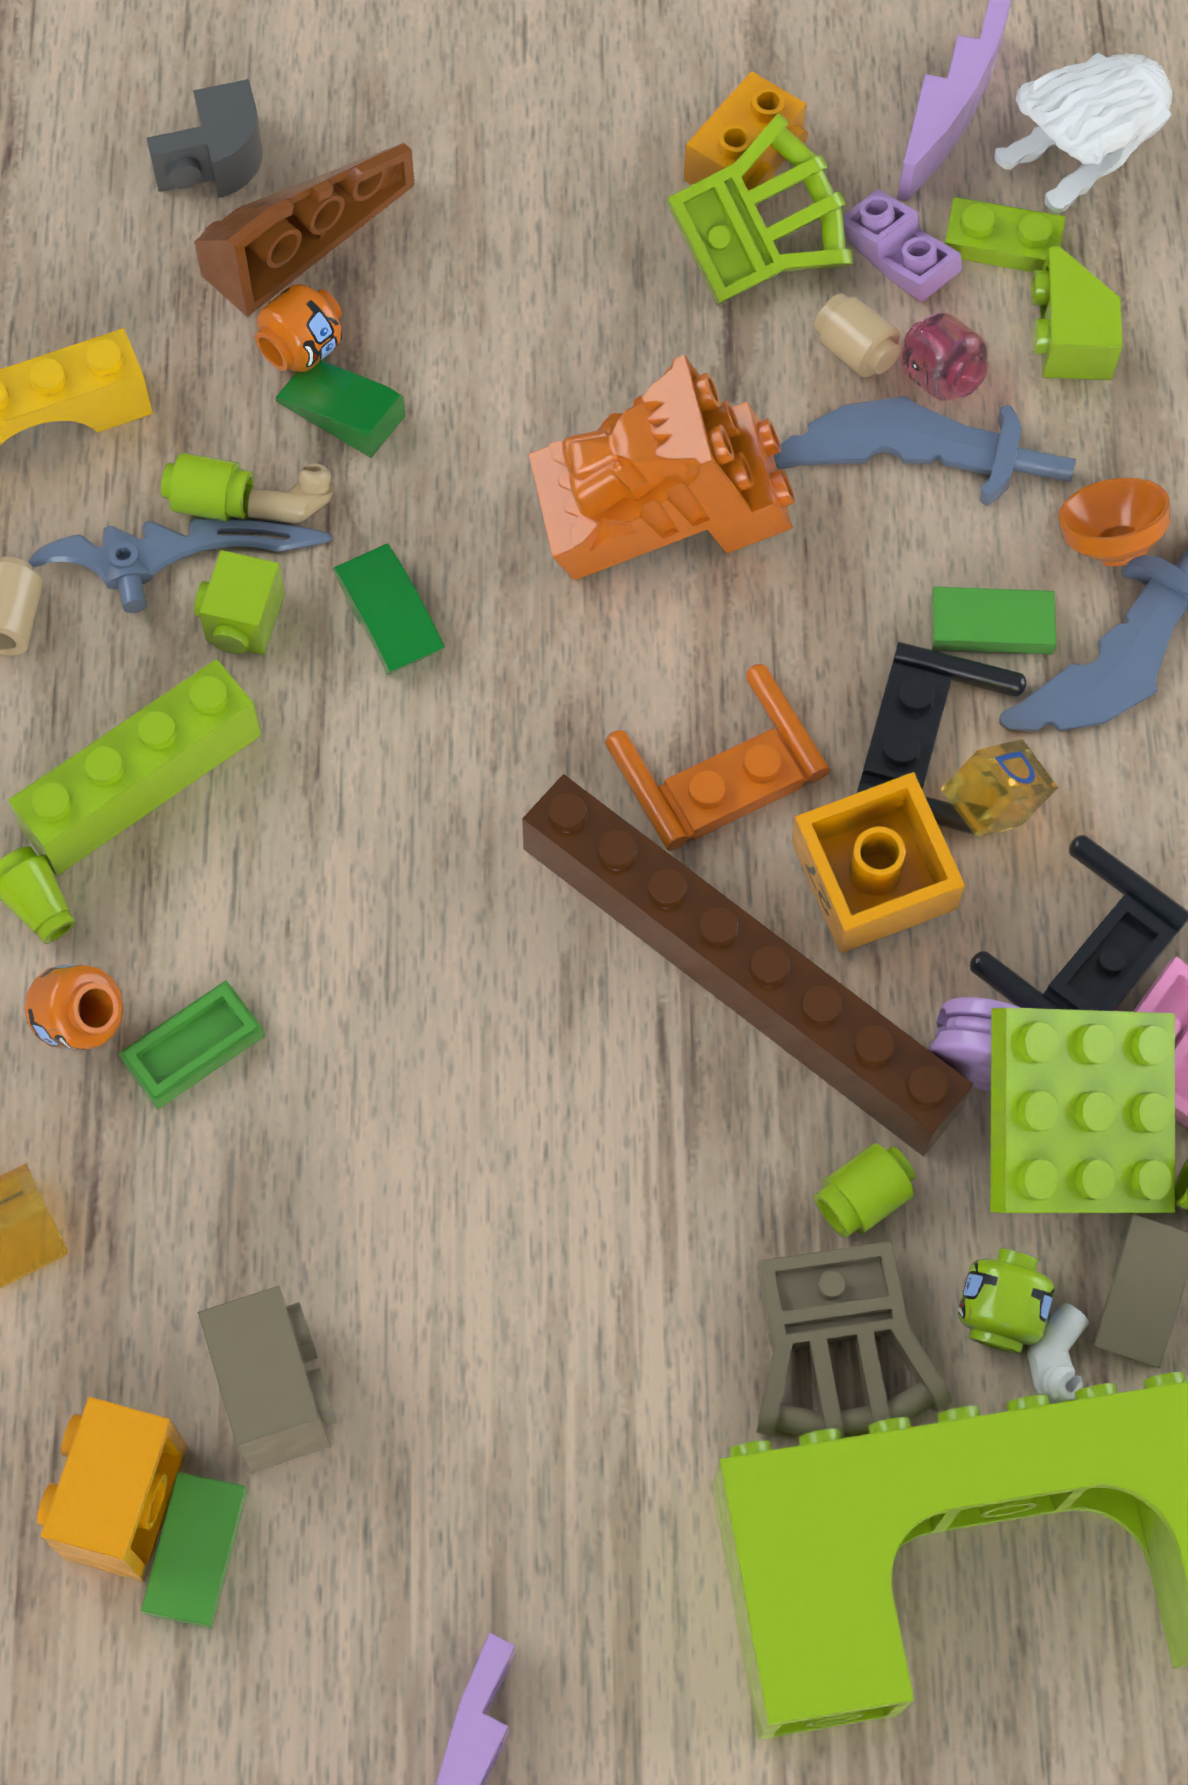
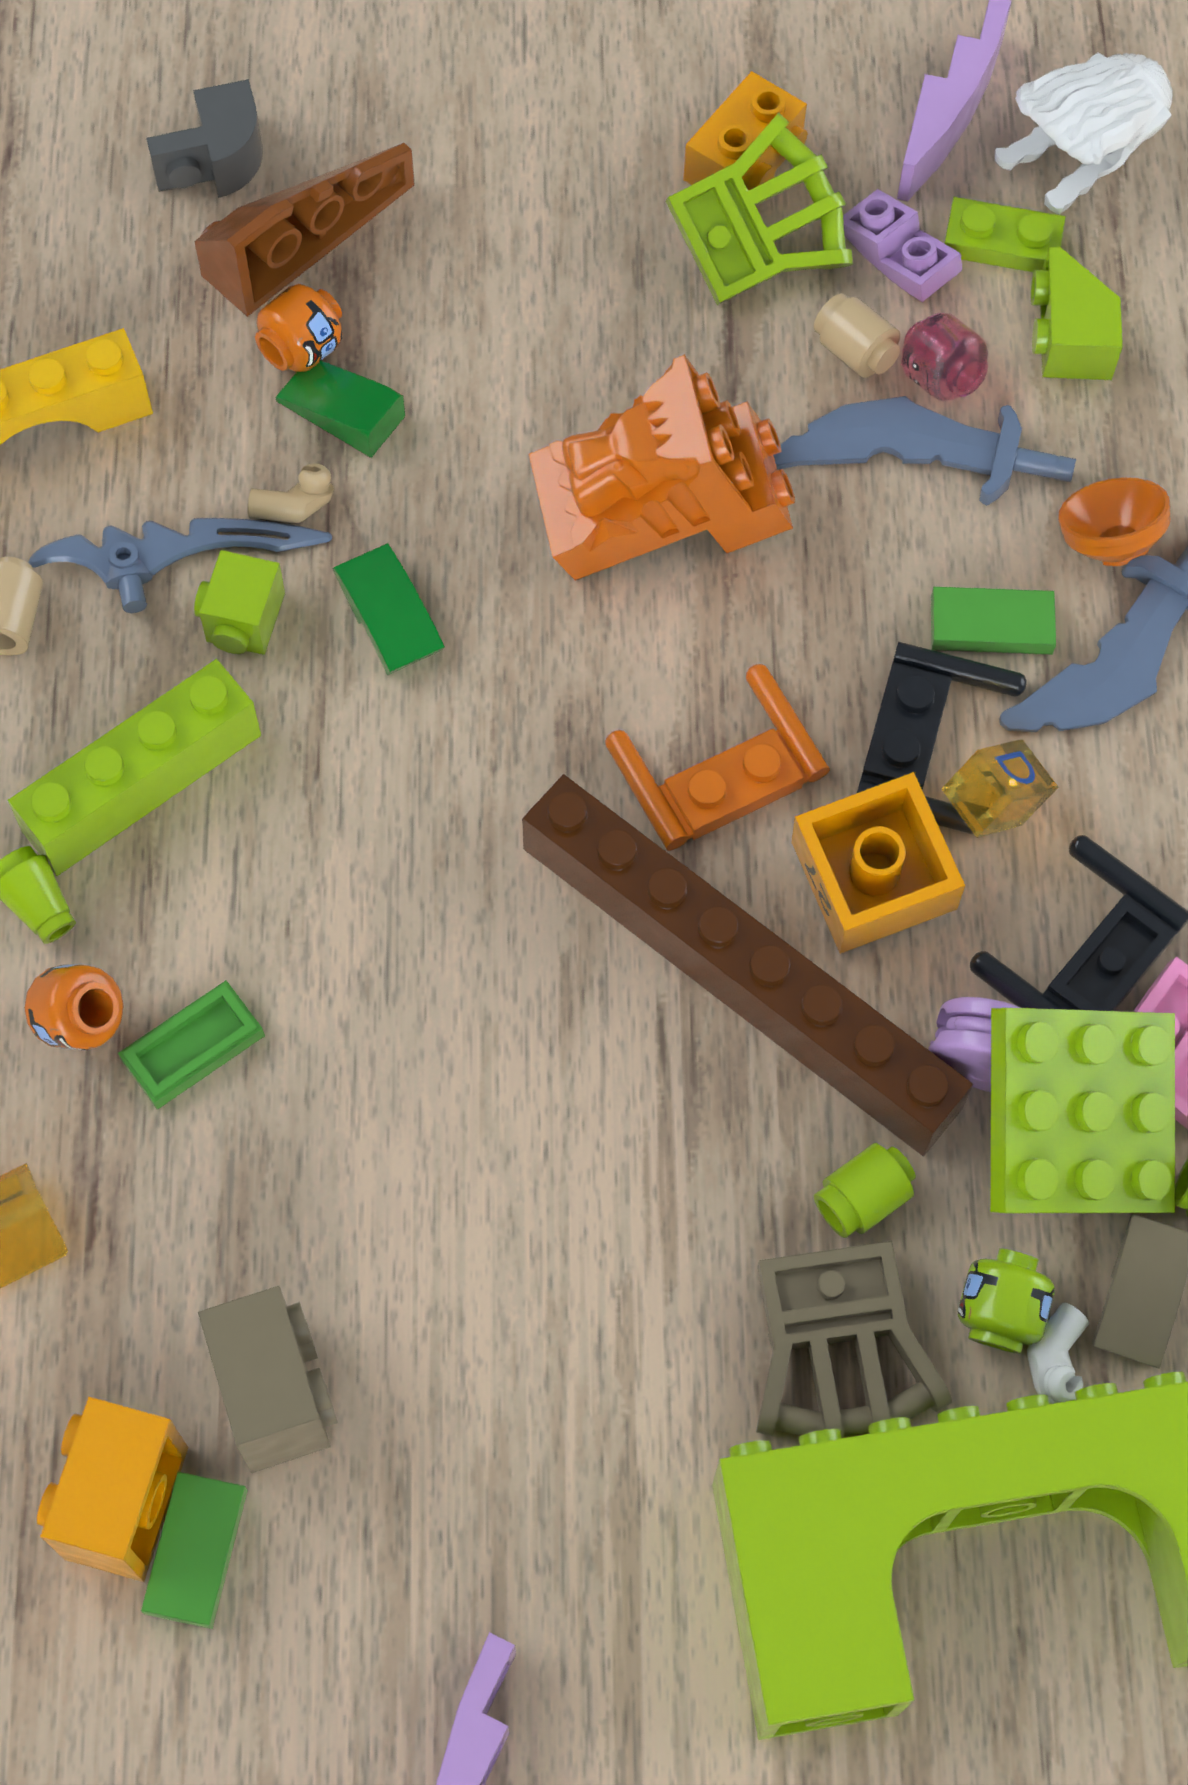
lime brick [161,452,254,522] -> none

